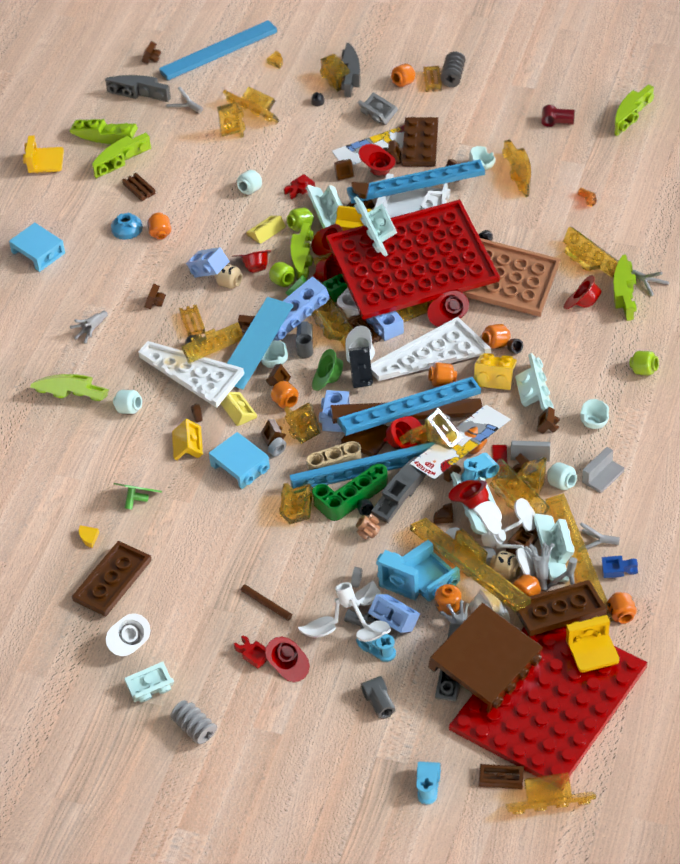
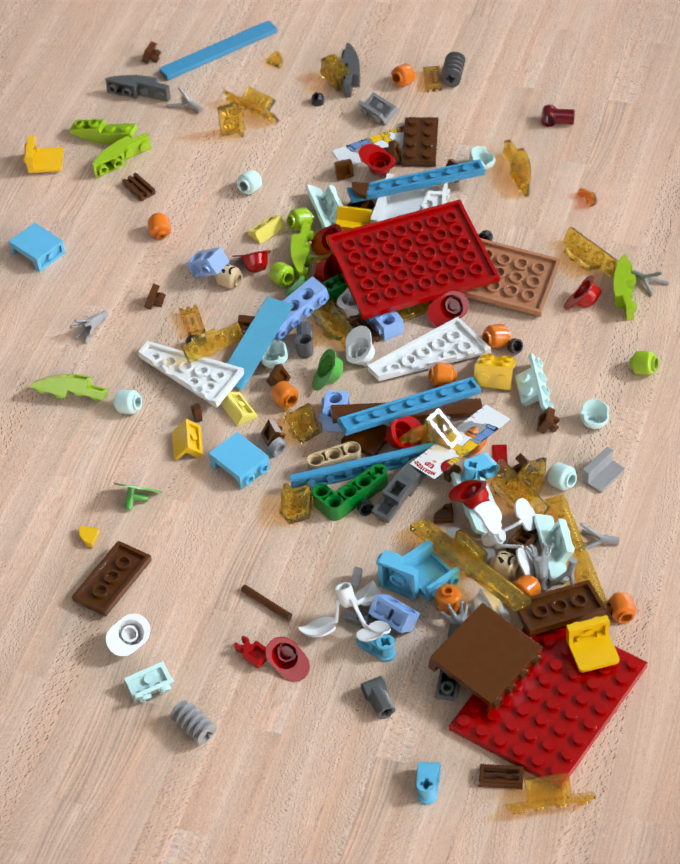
dark azure piece [111,213,143,240] -> none
red plate [284,174,315,199] -> none
black hinge [348,346,373,388] -> none
light aqua bracket [354,196,397,256] -> none
nougat gear [356,514,380,540] -> none
light grey panel [511,441,550,462] -> none
blue plate [602,556,638,578] -> none
lime slope [615,84,654,136] -> none

